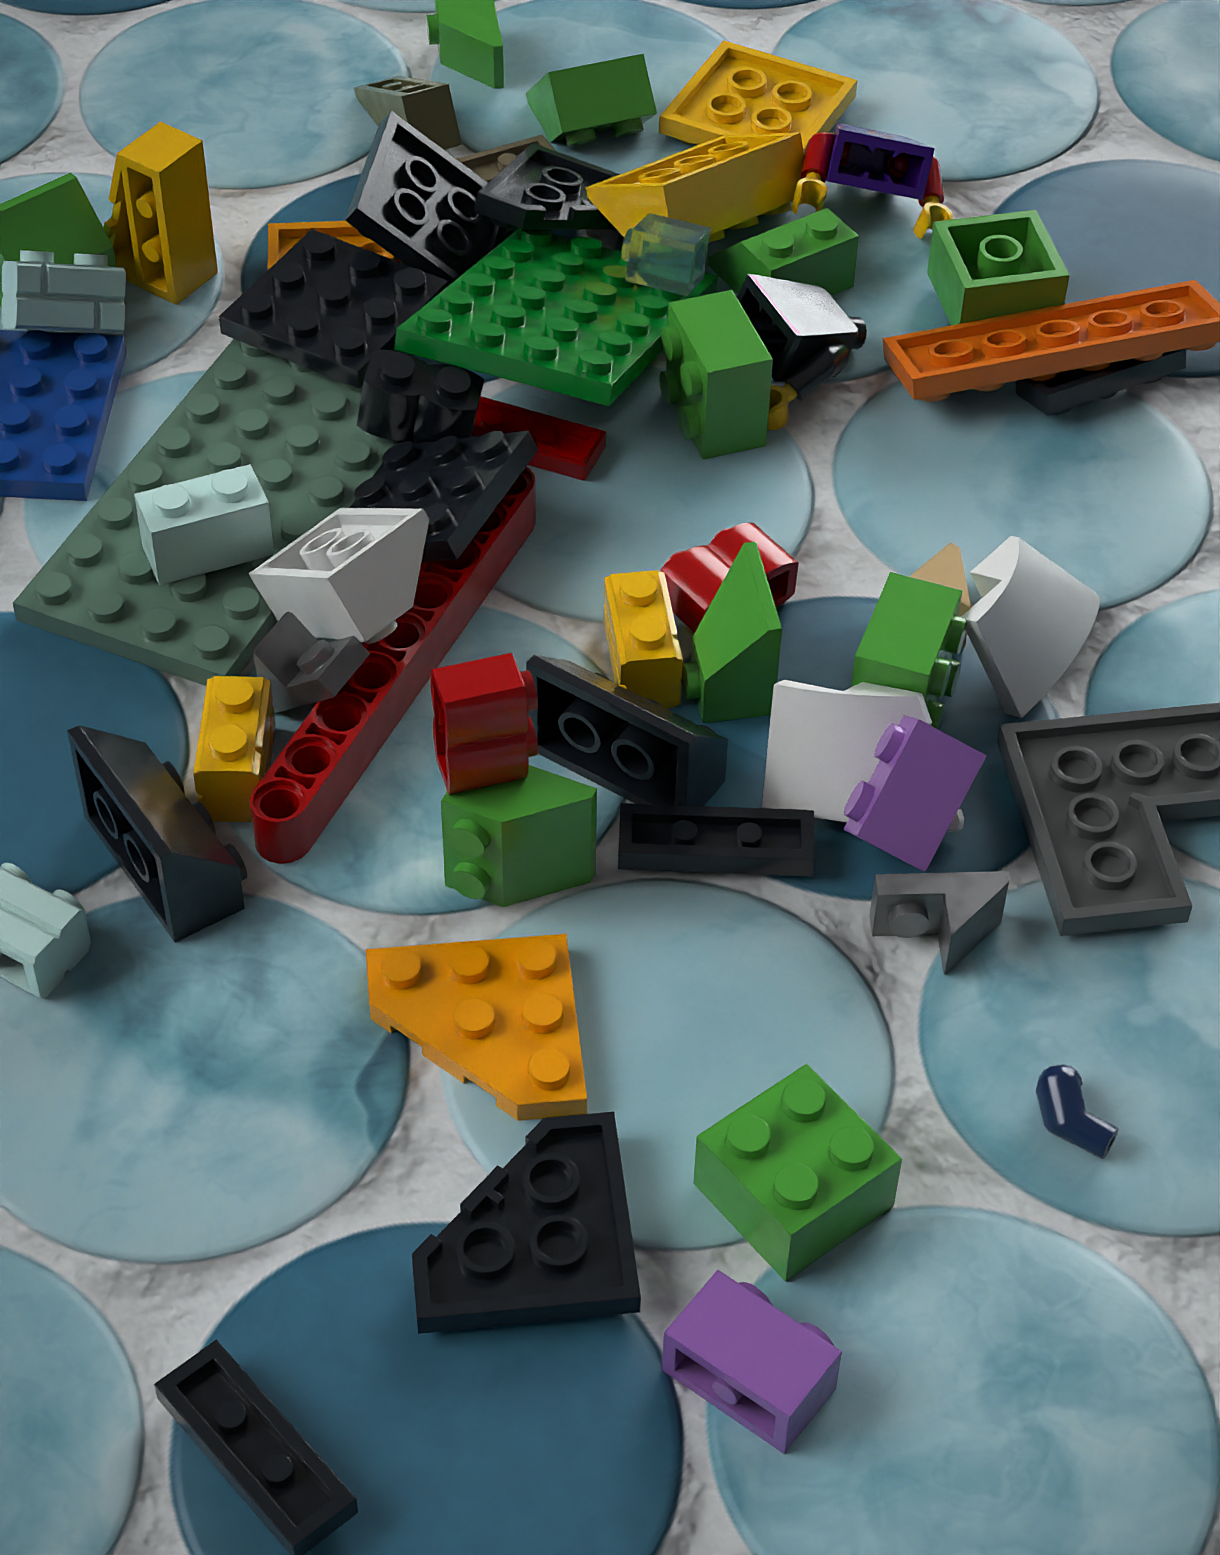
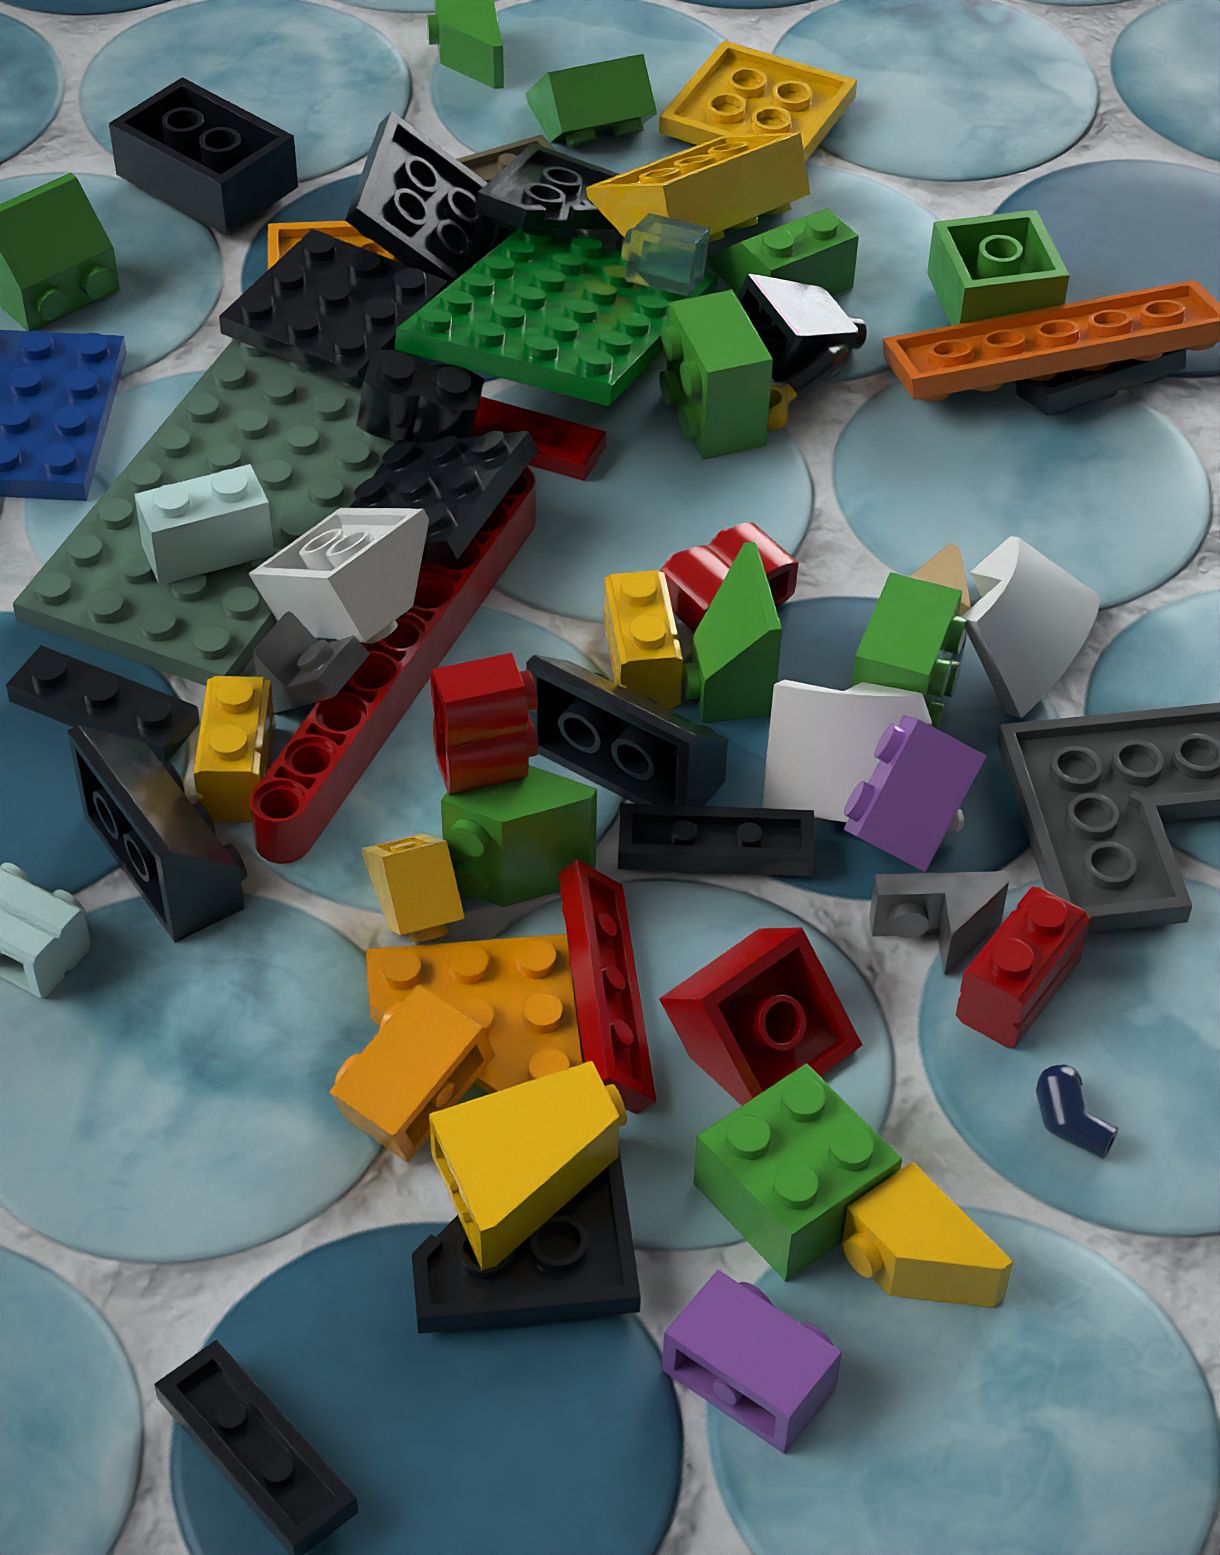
light aqua brick [1,250,126,334] -> none
yellow wedge [103,121,218,305] -> none
olive slope [354,76,462,151] -> none
torso [791,123,953,239] -> none
none -> black plate [6,645,200,763]
none -> black brick [109,77,298,236]
none -> light orange brick [329,984,495,1163]
none -> yellow slope [361,833,465,942]
none -> yellow slope [429,1061,627,1271]
none -> red plate [558,860,657,1114]
none -> red slope [659,927,862,1105]
none -> yellow slope [841,1161,1013,1308]
none -> red brick [955,886,1091,1048]

